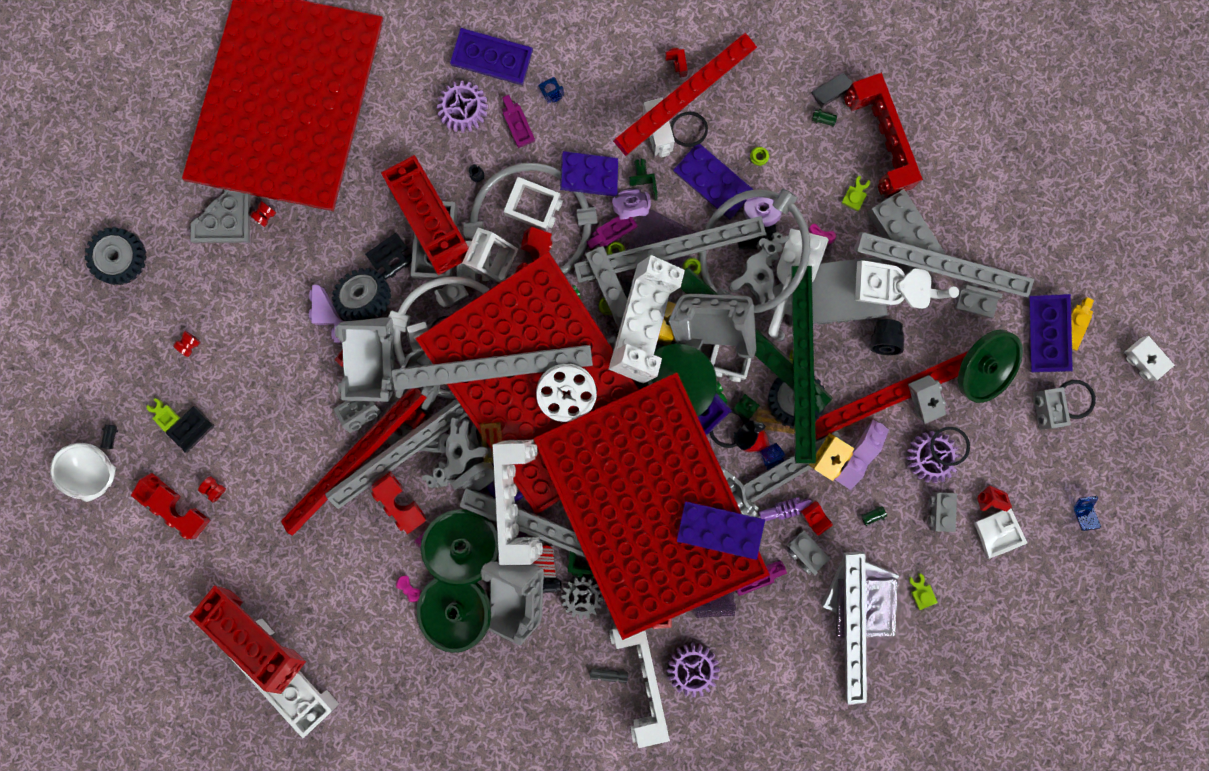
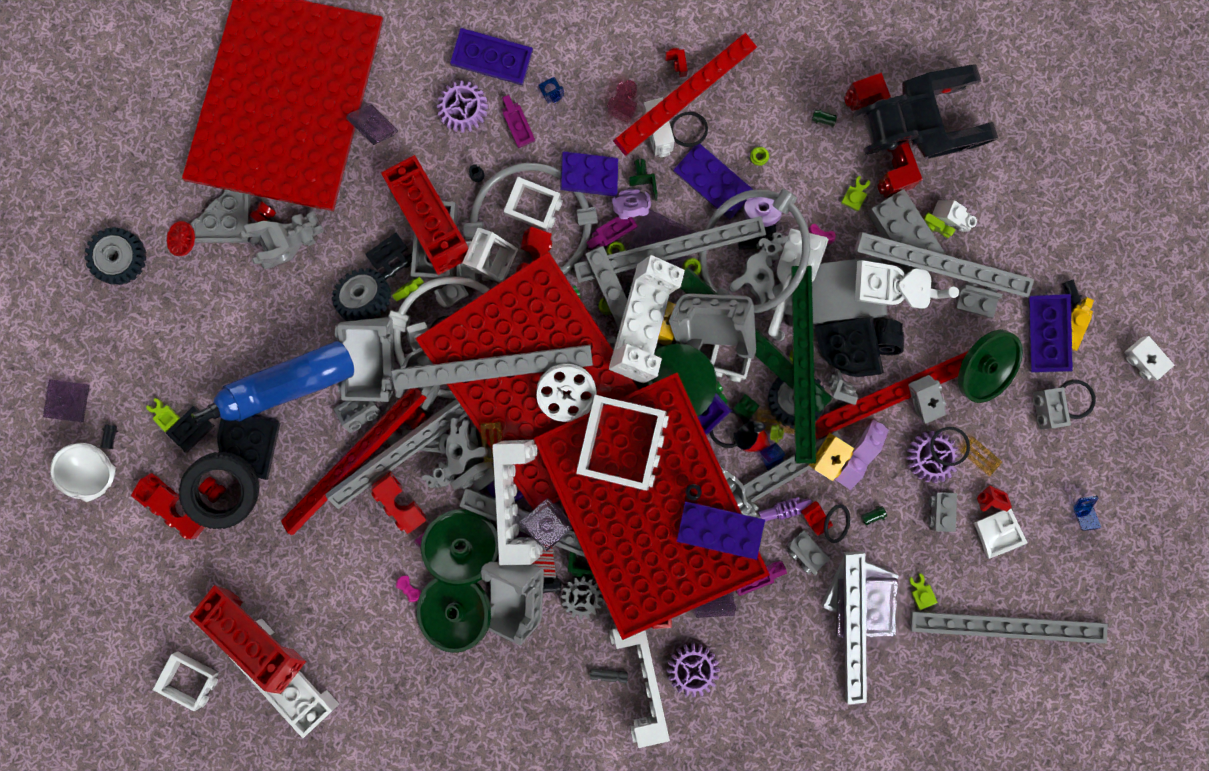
red wheel [173,331,201,357] -> none
lavender arch [309,285,344,344] -> none
black slope [811,73,853,108] -> none
none -> clear purple plate [43,379,90,422]
none -> white window [153,652,219,711]
none -> red wheel [166,221,195,257]
none -> black tyre [179,452,260,529]
none -> blue animal [191,341,354,425]
none -> black plate [217,417,281,480]
none -> light grey animal [240,211,324,270]
none -> clear purple plate [346,104,398,145]
none -> lime plate [392,277,424,301]
none -> clear purple plate [519,498,573,552]
none -> white window [576,395,669,490]
none -> clear pink brick [607,80,637,125]
none -> black pin [686,484,702,500]
none -> lime plate [770,423,784,443]
none -> black plate [815,316,884,377]
none -> black piece [824,504,850,544]
none -> light grey bracket [828,370,858,405]
none -> black arm [853,64,999,160]
none -> light grey plate [910,611,1108,644]
none -> lime plate [923,213,955,238]
none -> white brick [932,200,977,232]
none -> clear yellow tile [960,437,1002,476]
none -> black pin [1062,279,1082,305]

